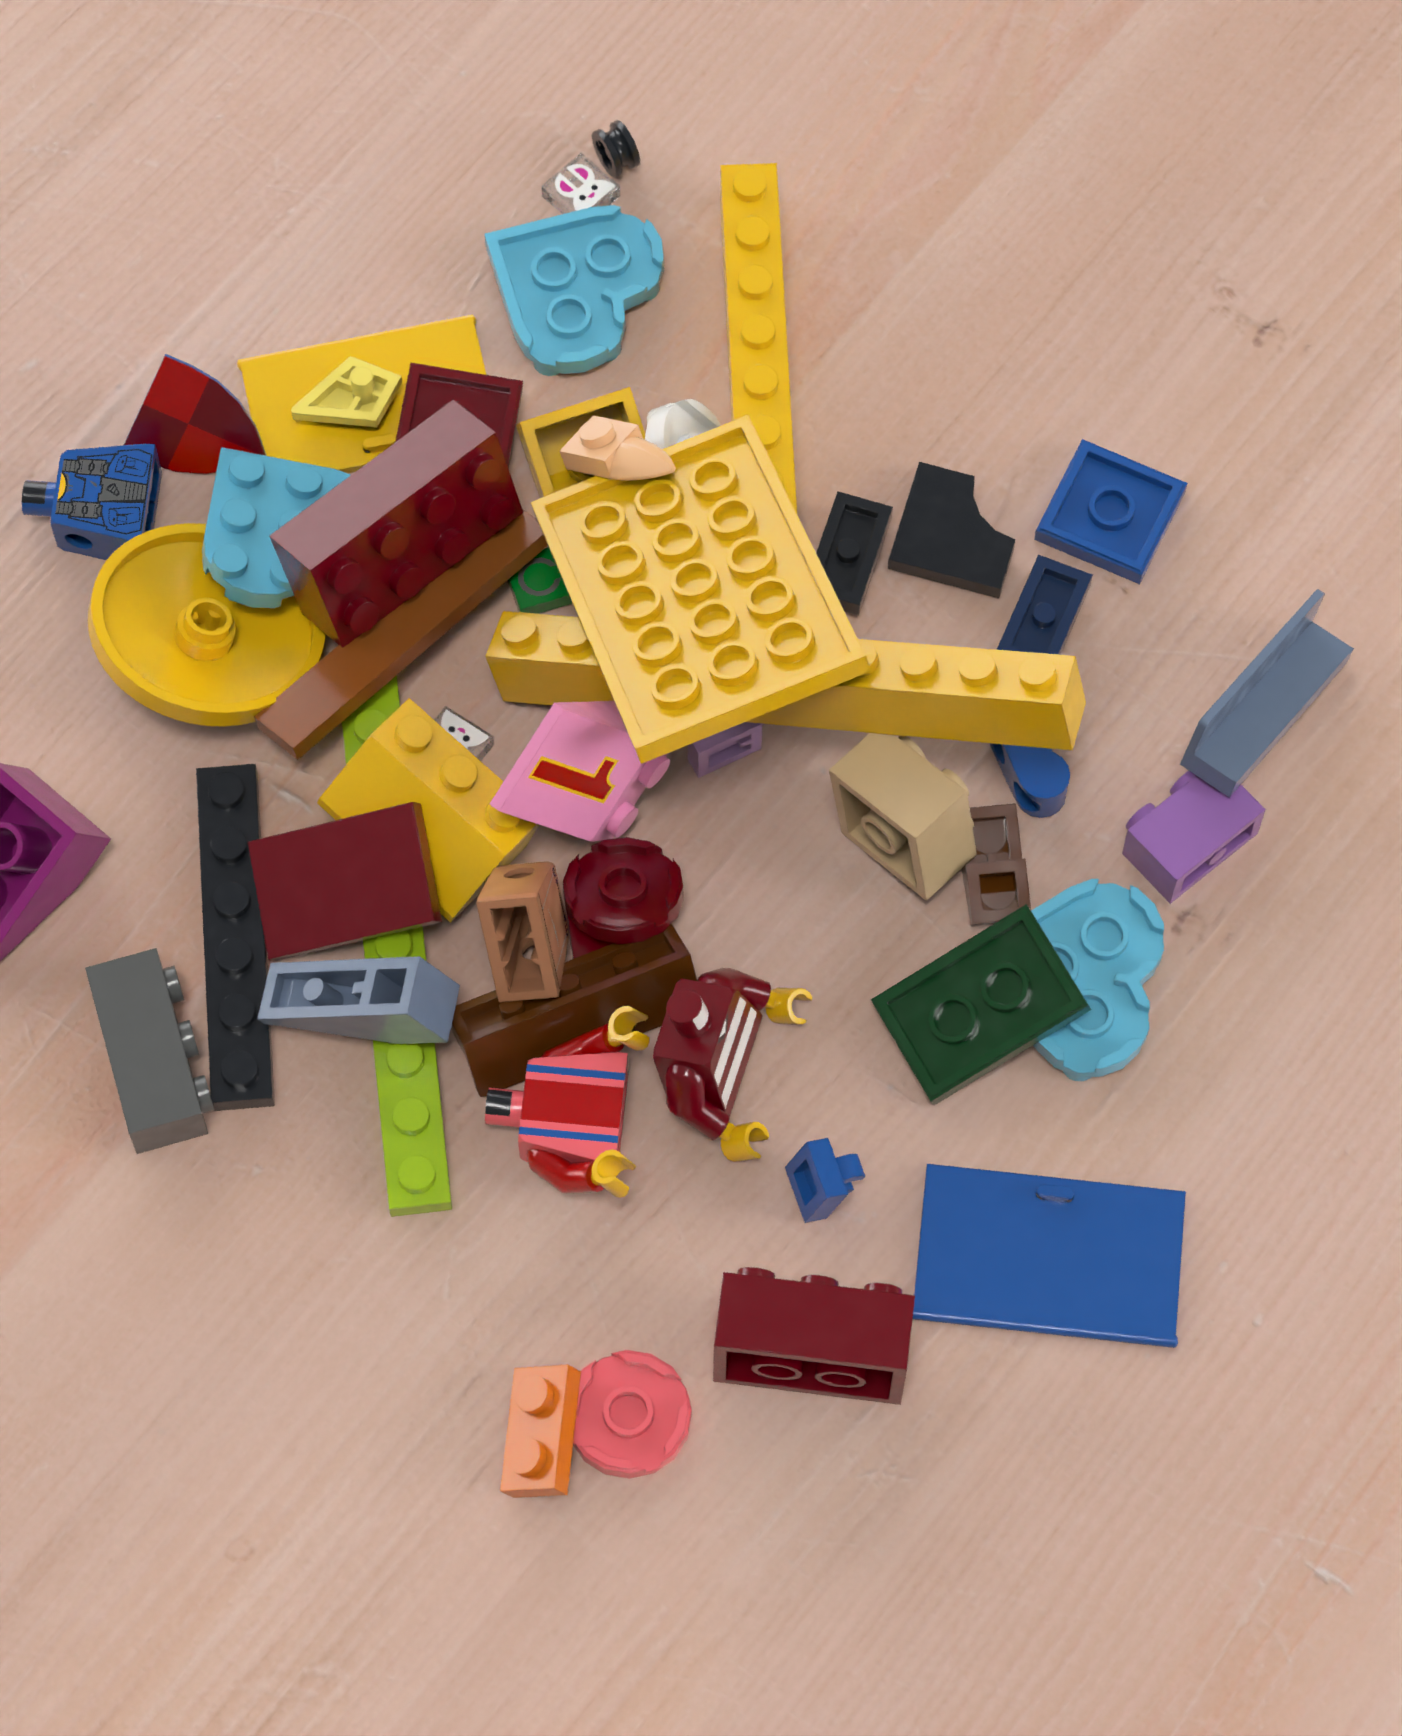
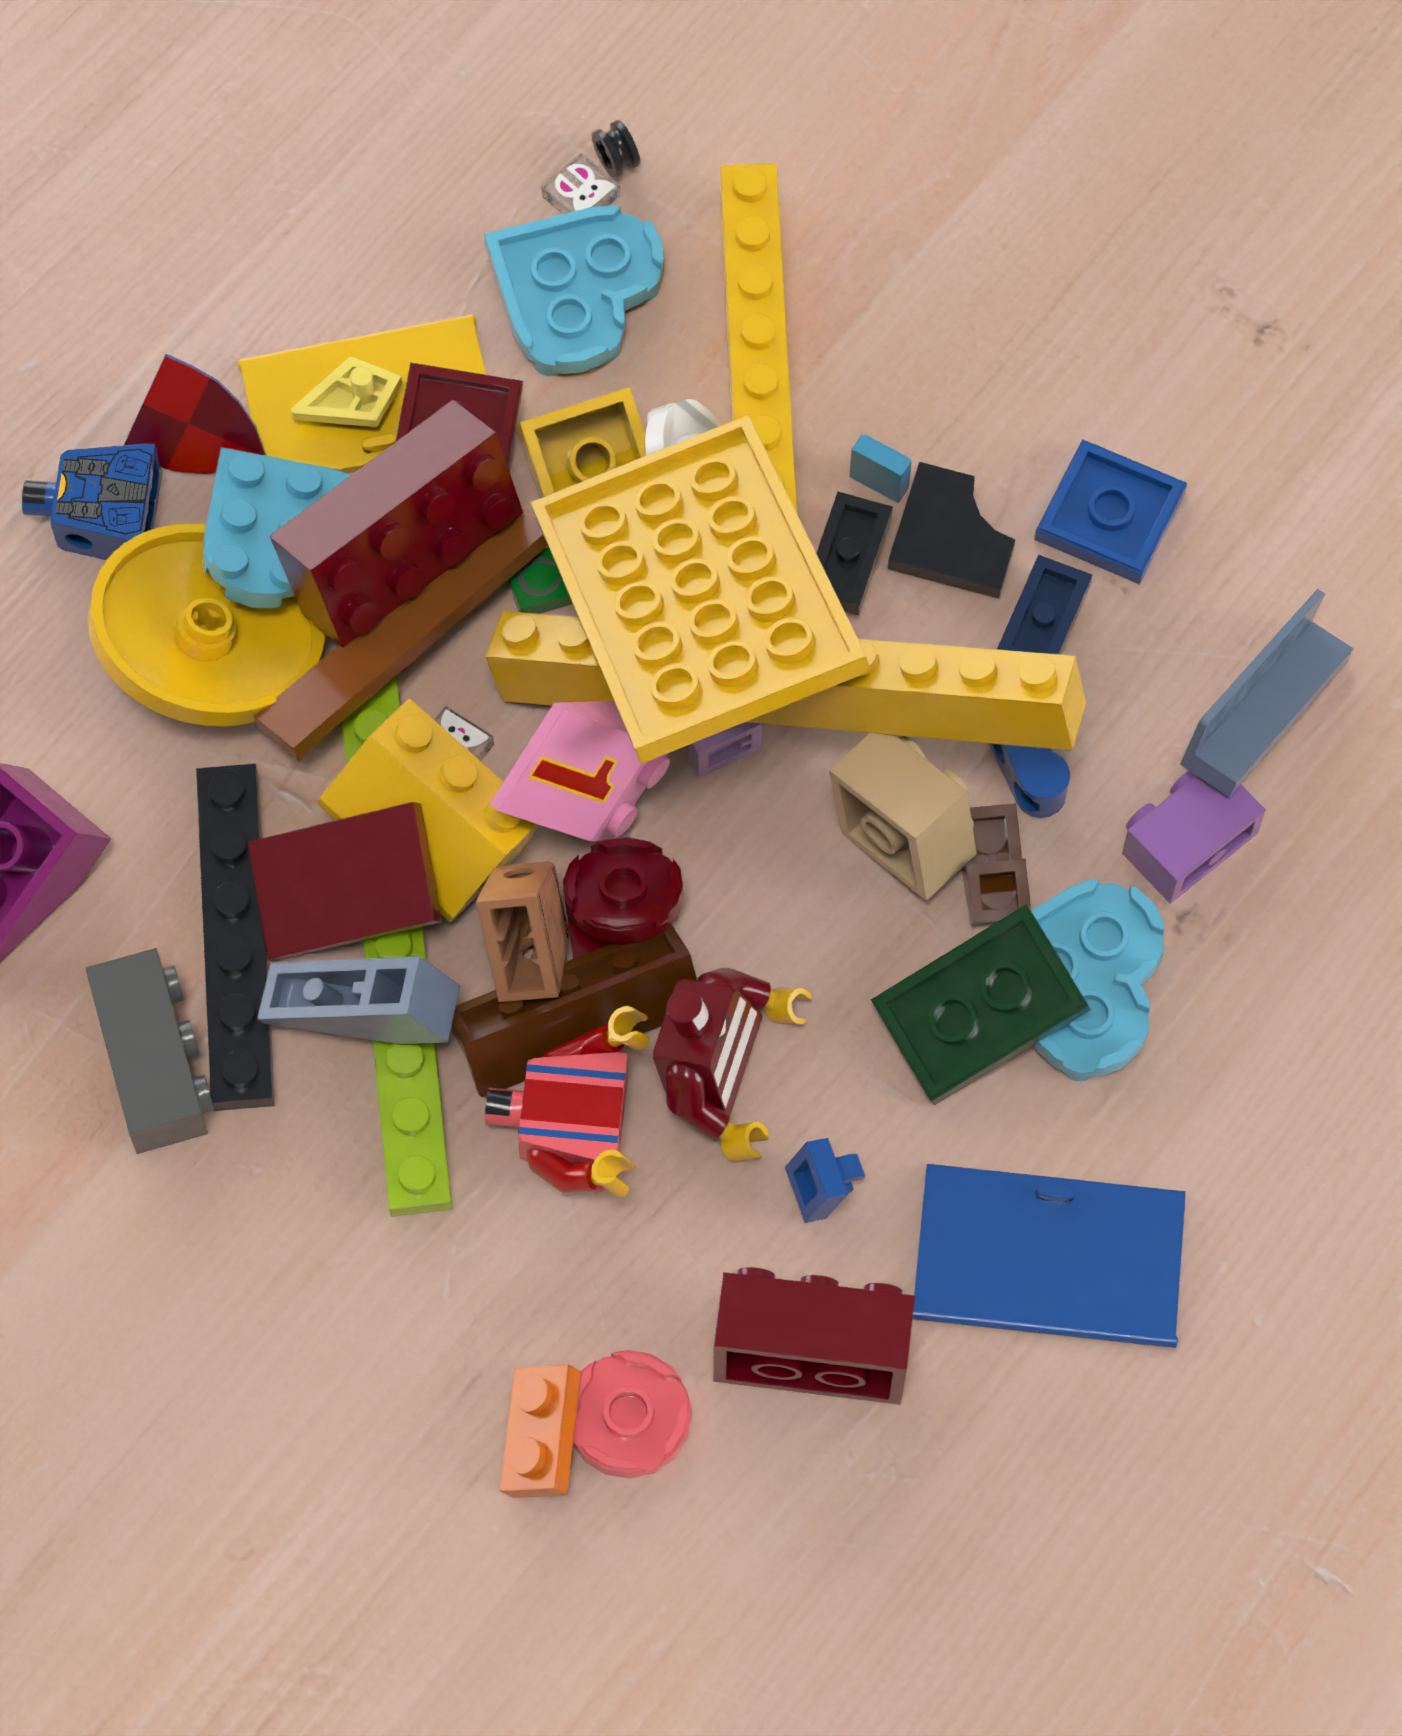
light nougat plate [560,415,675,481] -> none
none -> dark azure tile [849,434,912,504]

